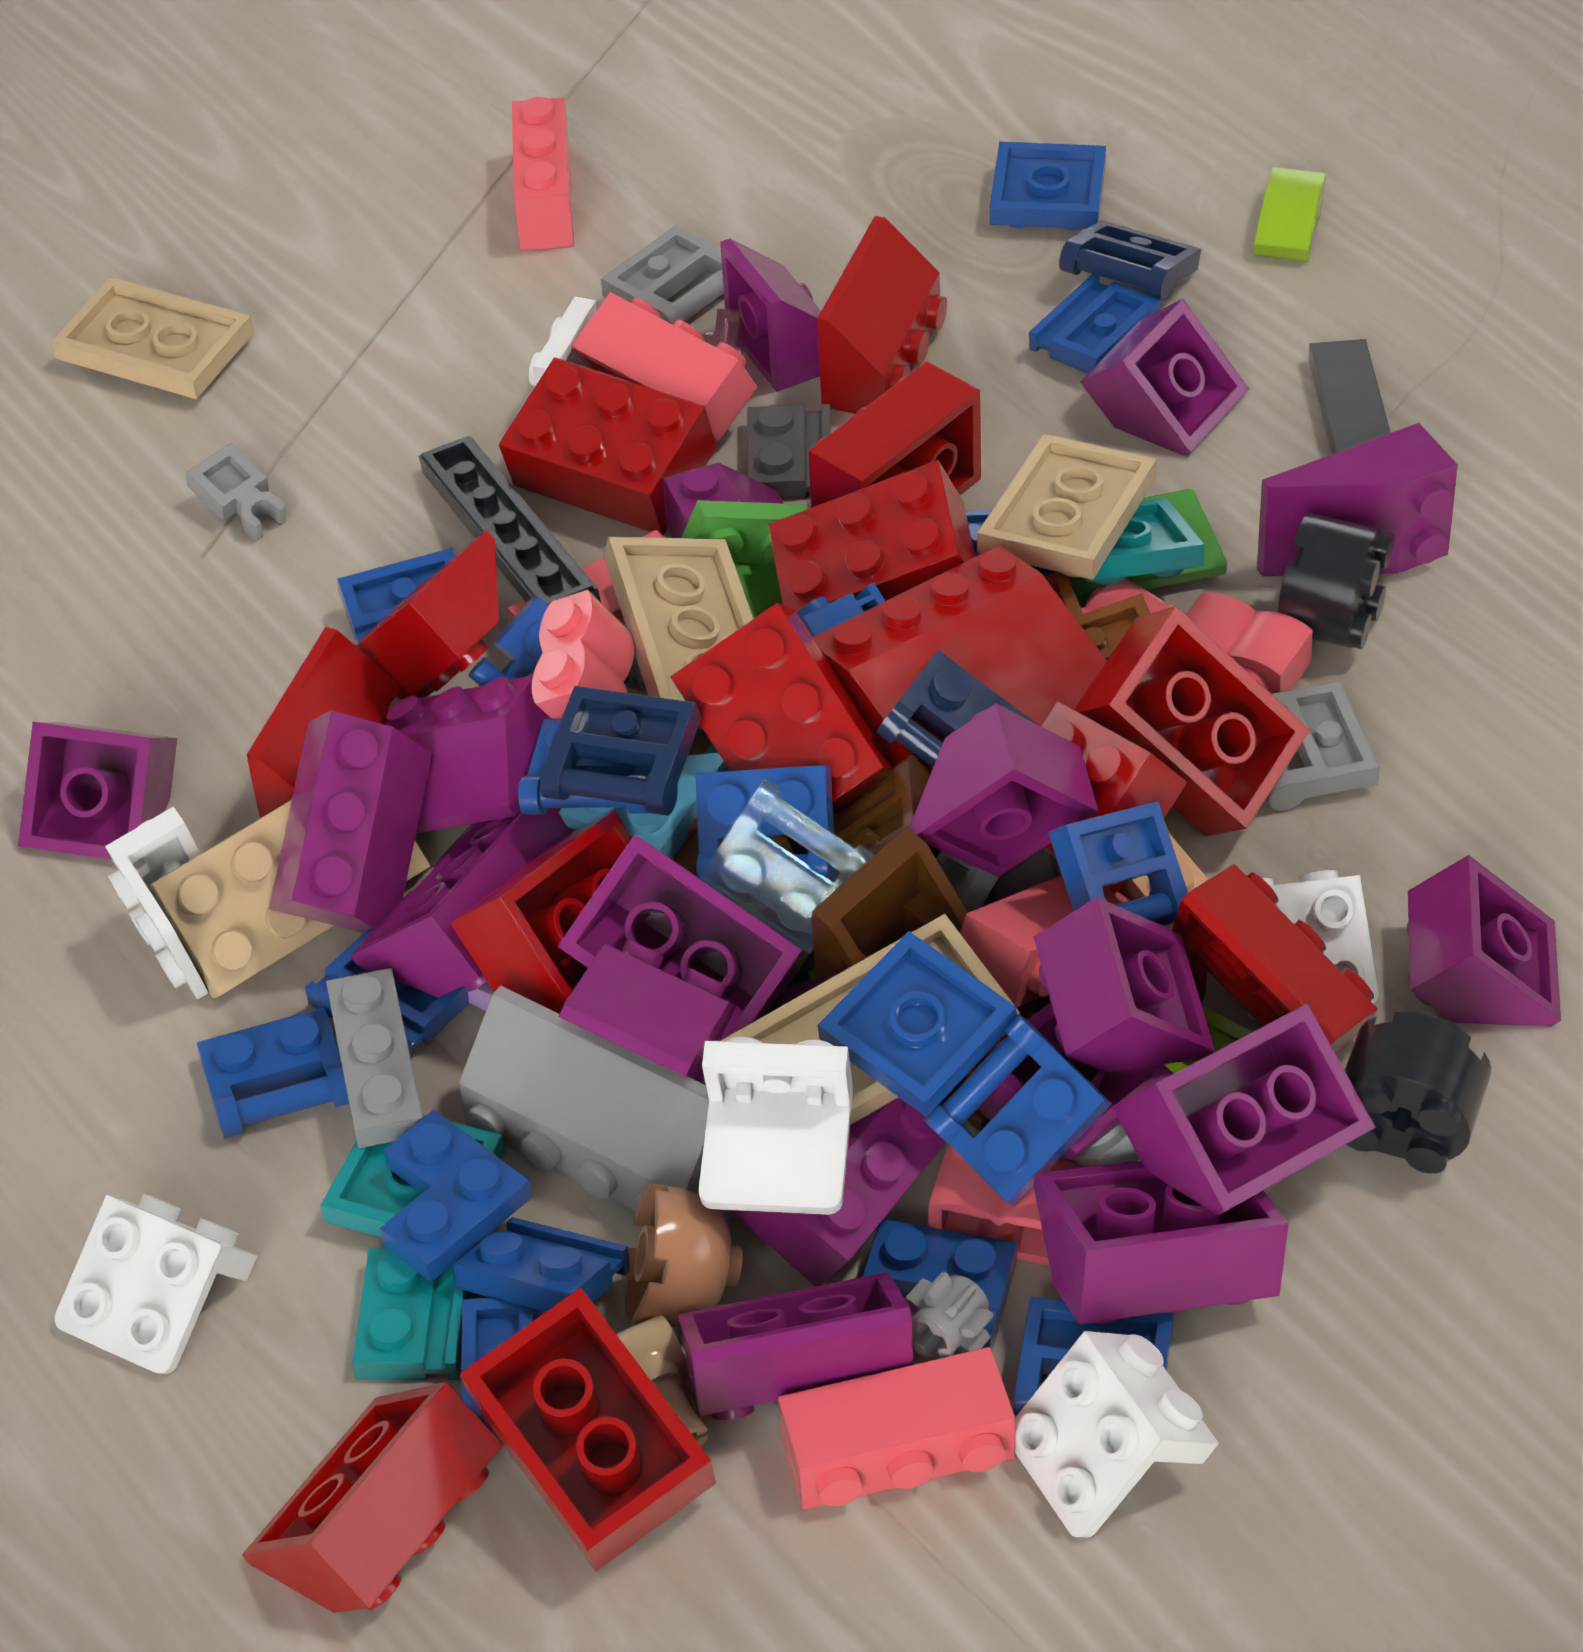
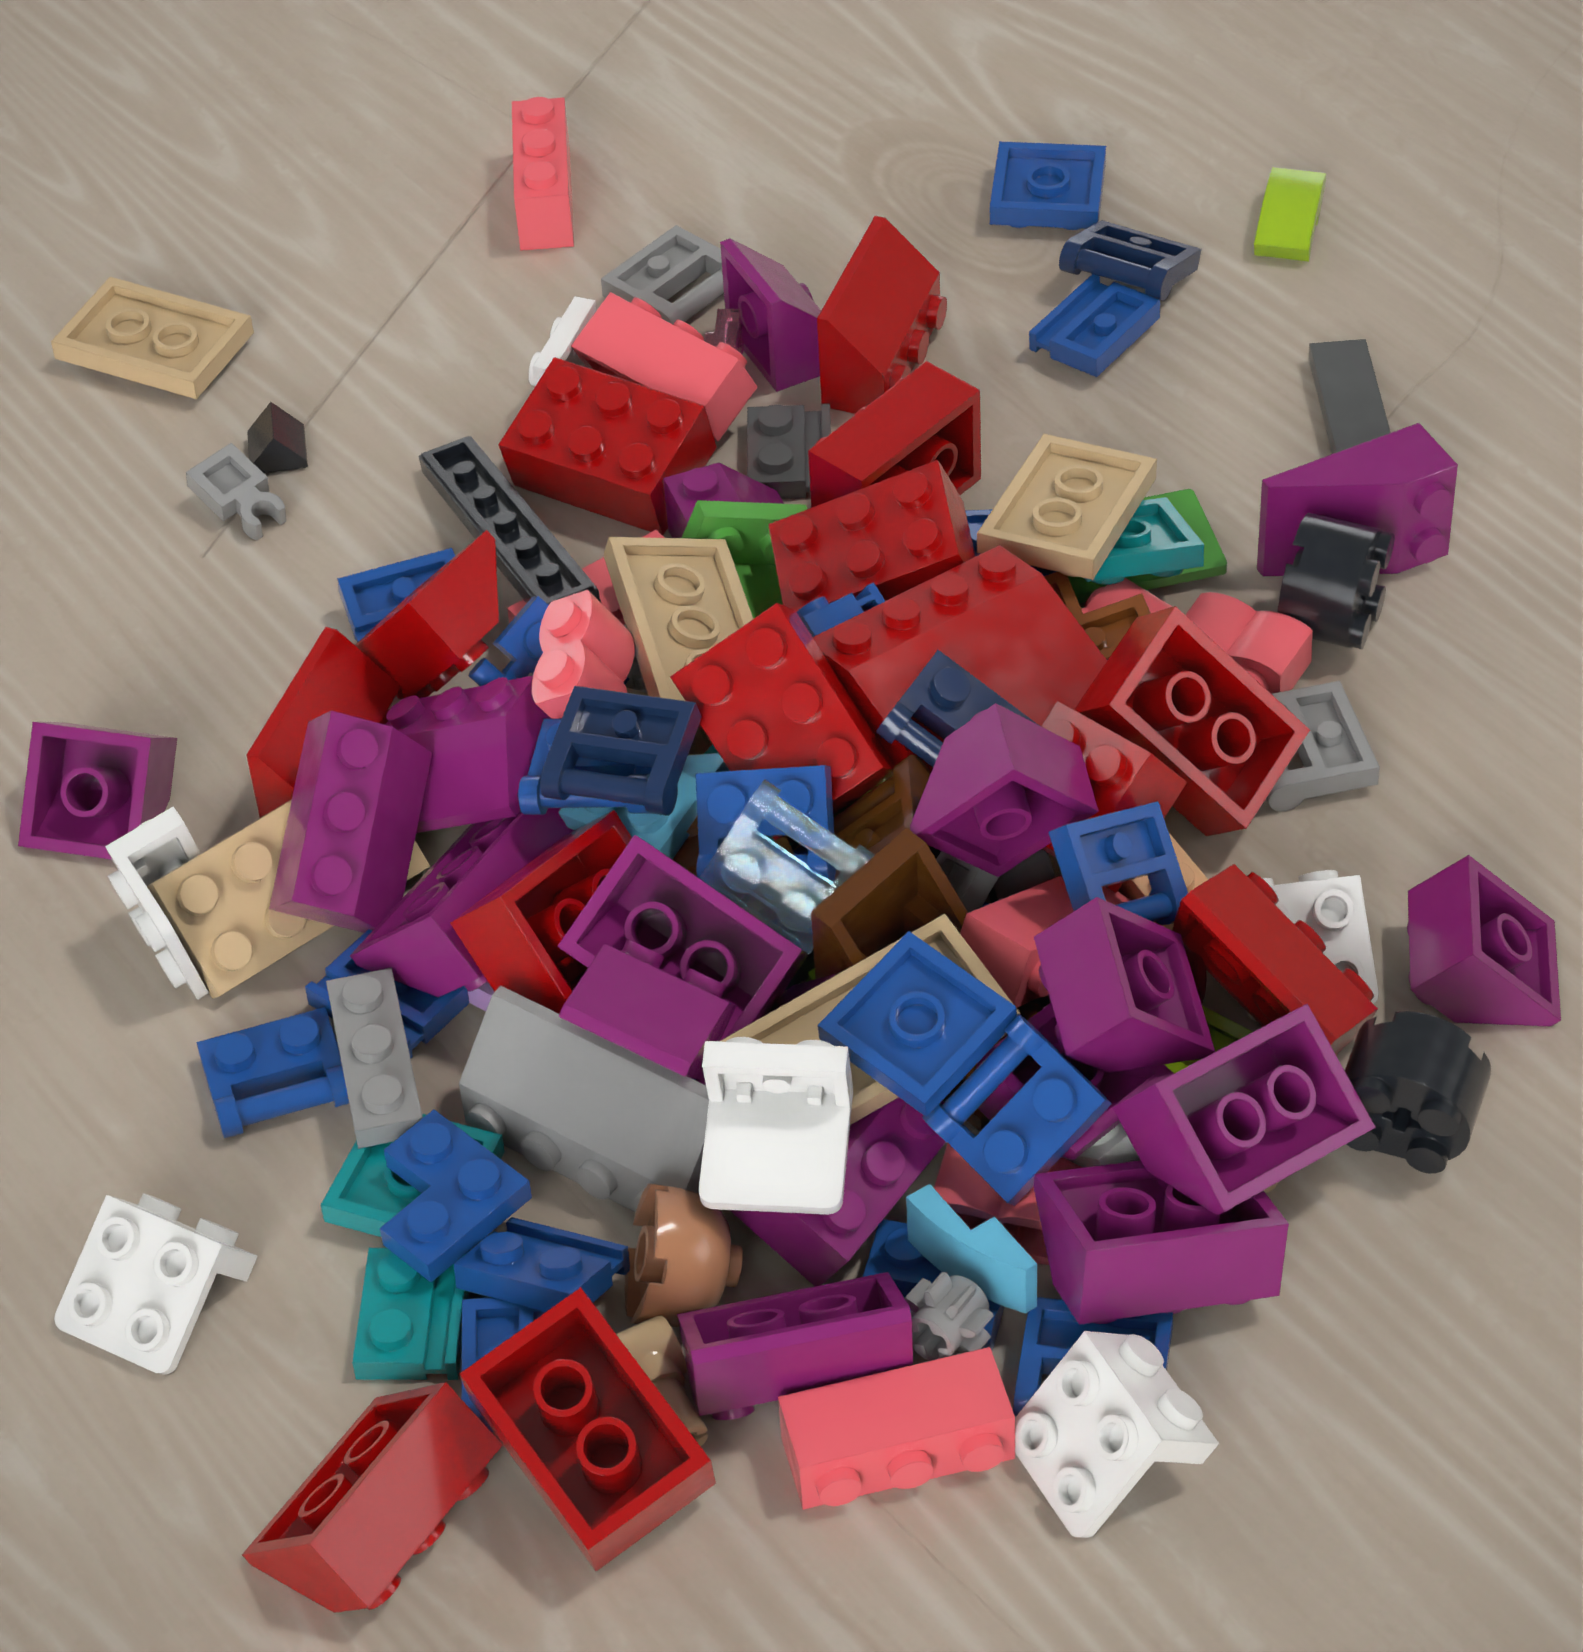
magenta slope [1080,299,1250,456] -> none
none -> black slope [247,402,308,473]
none -> medium azure slope [906,1184,1037,1314]

